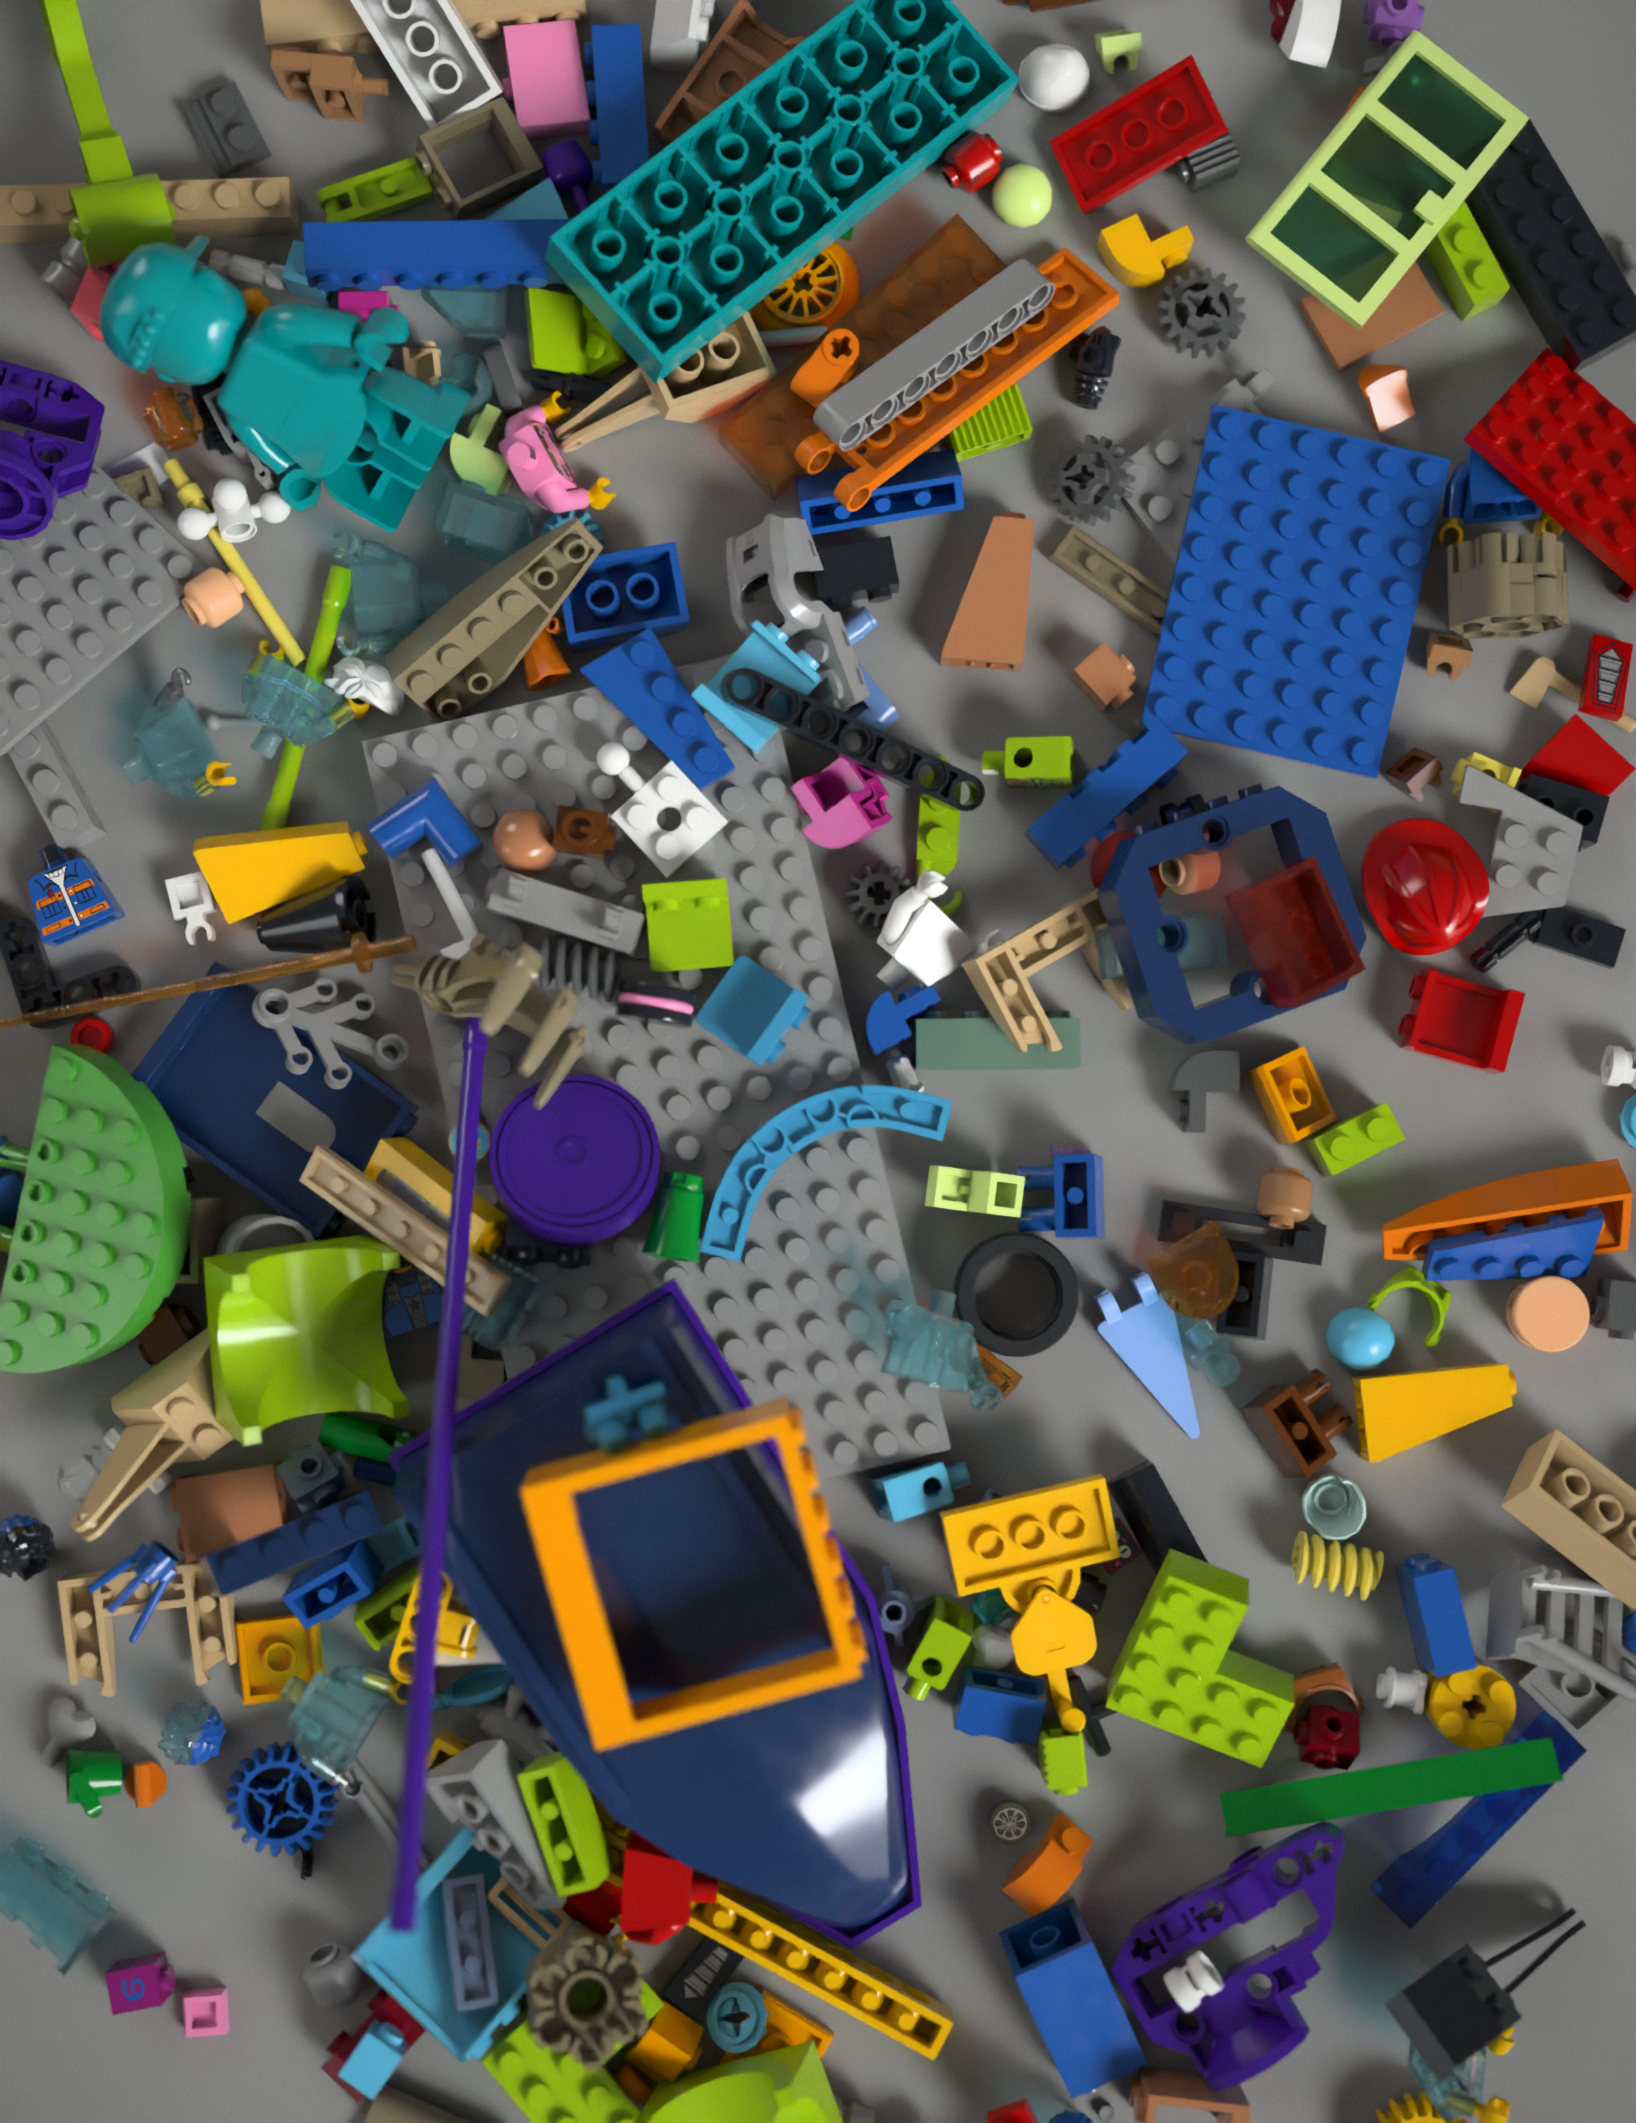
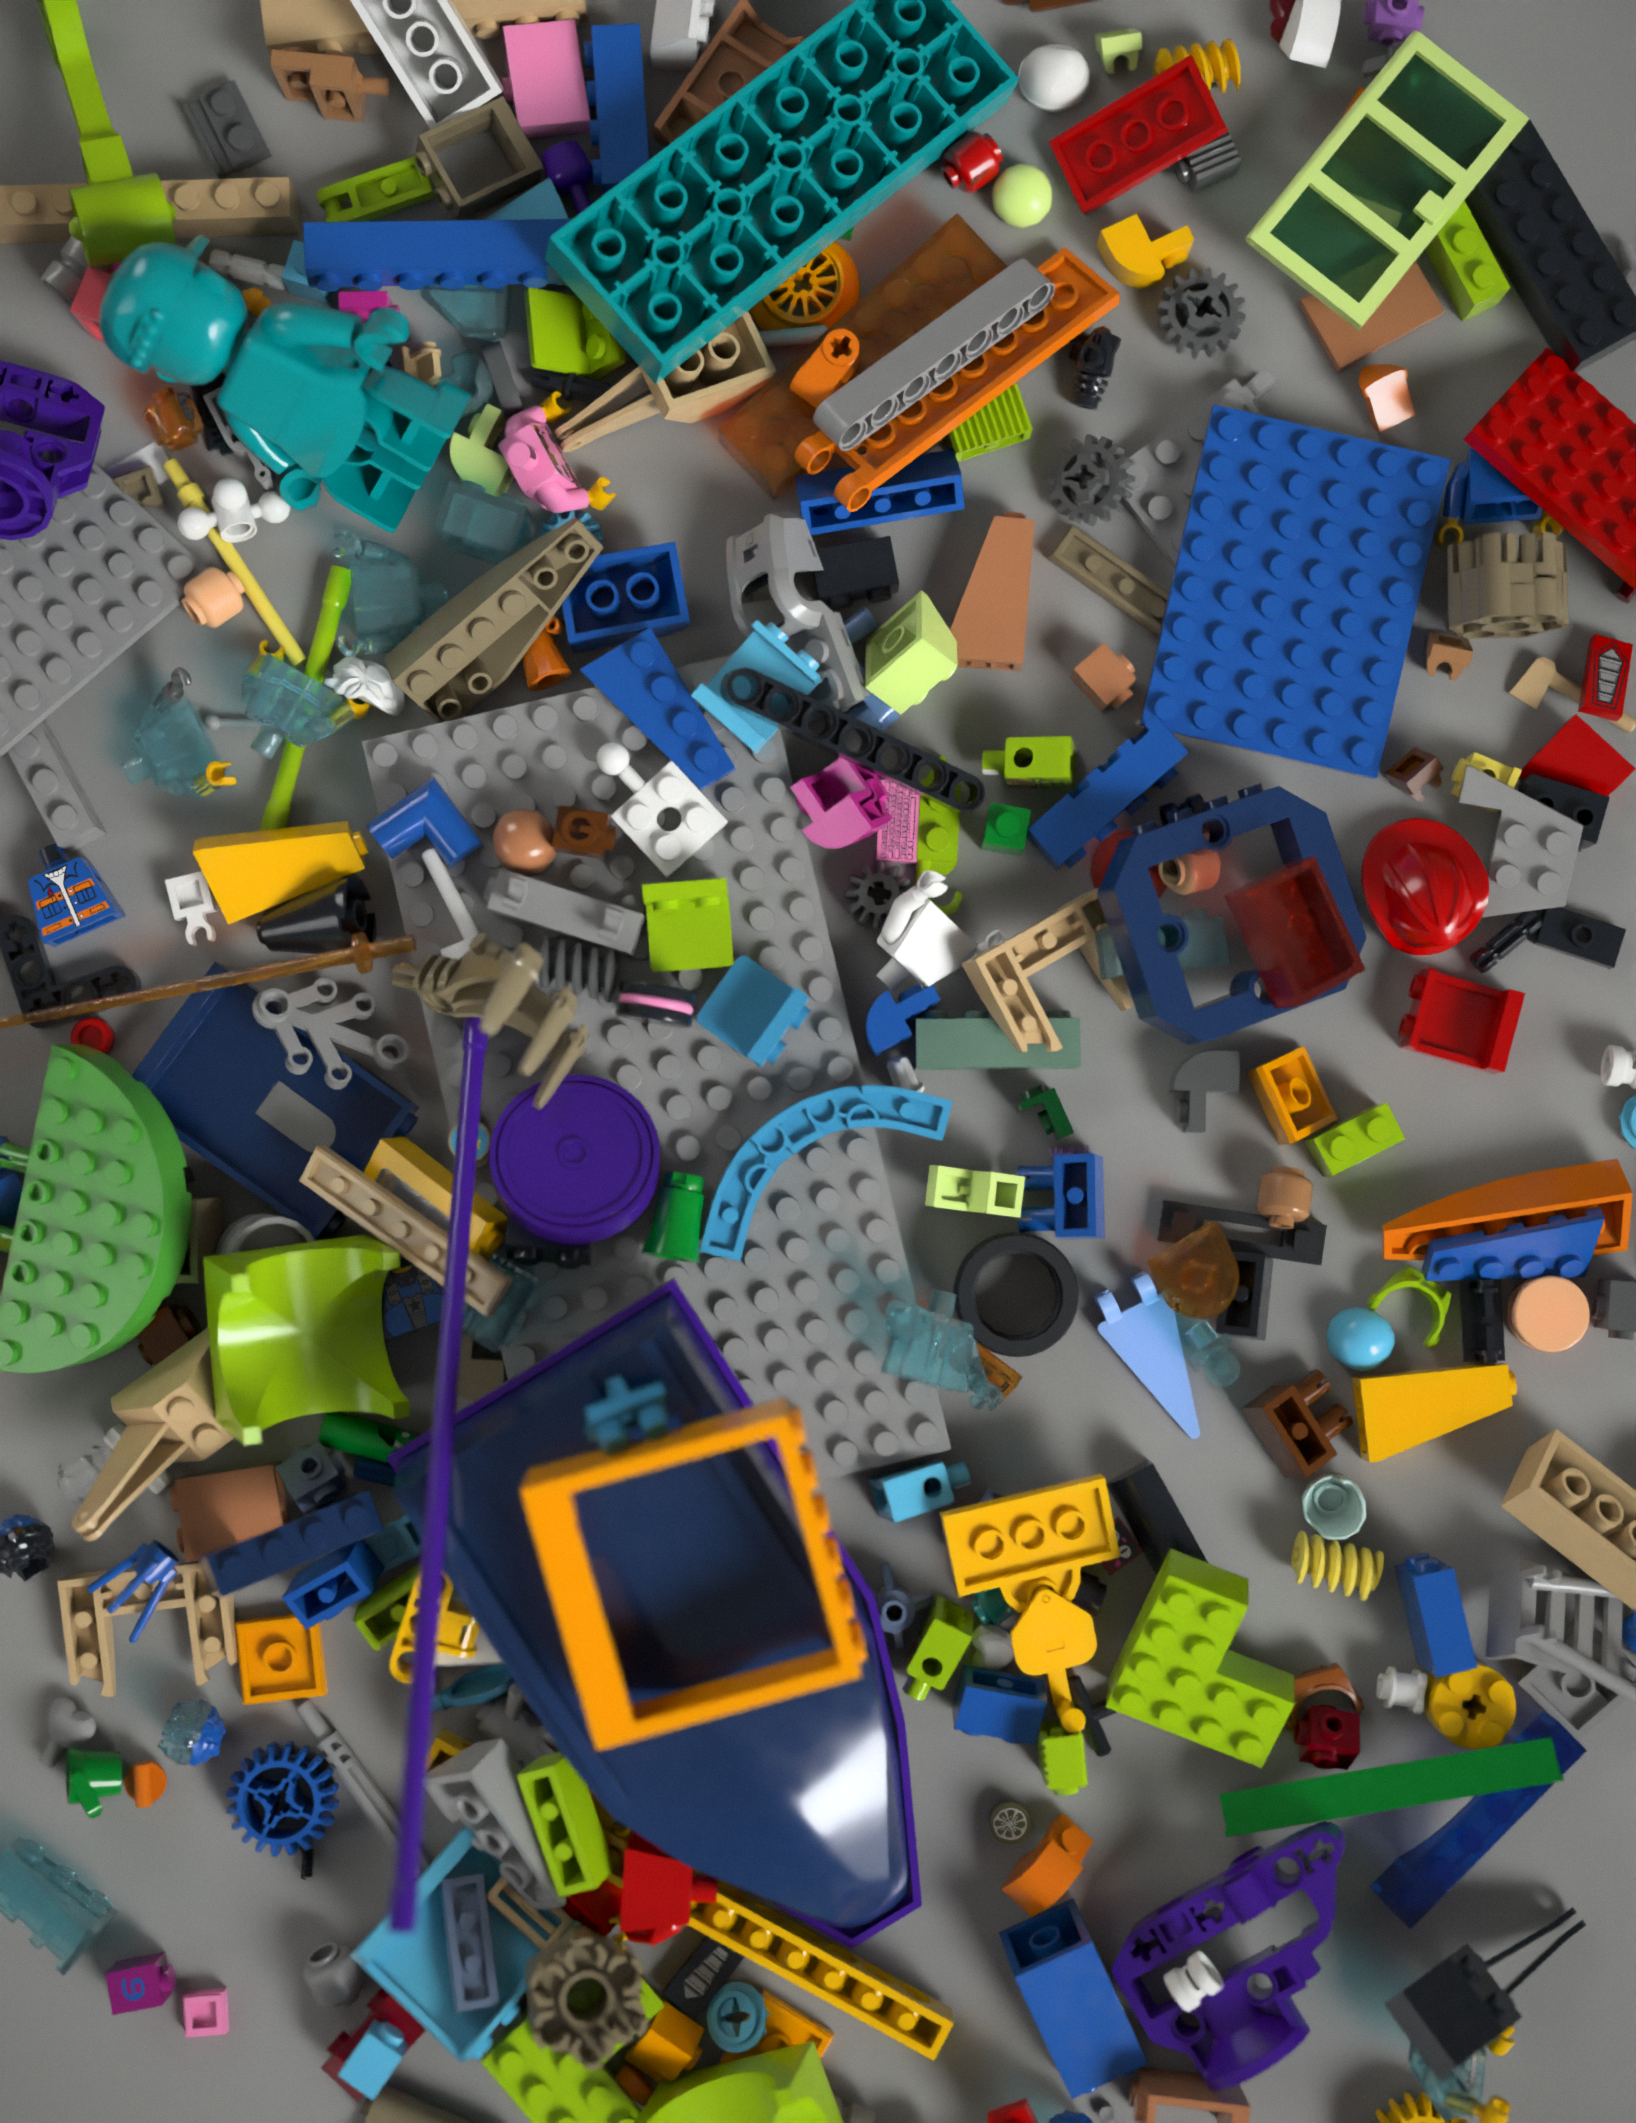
clear light blue torso [281,1665,410,1799] -> none
none -> yellowish green slope [865,590,958,715]
none -> bright pink tile [876,779,921,864]
none -> green brick [981,802,1031,856]
none -> dark green bracket [1015,1084,1074,1140]
none -> yellow piece [1153,38,1241,93]
none -> black hinge [1459,1279,1505,1363]

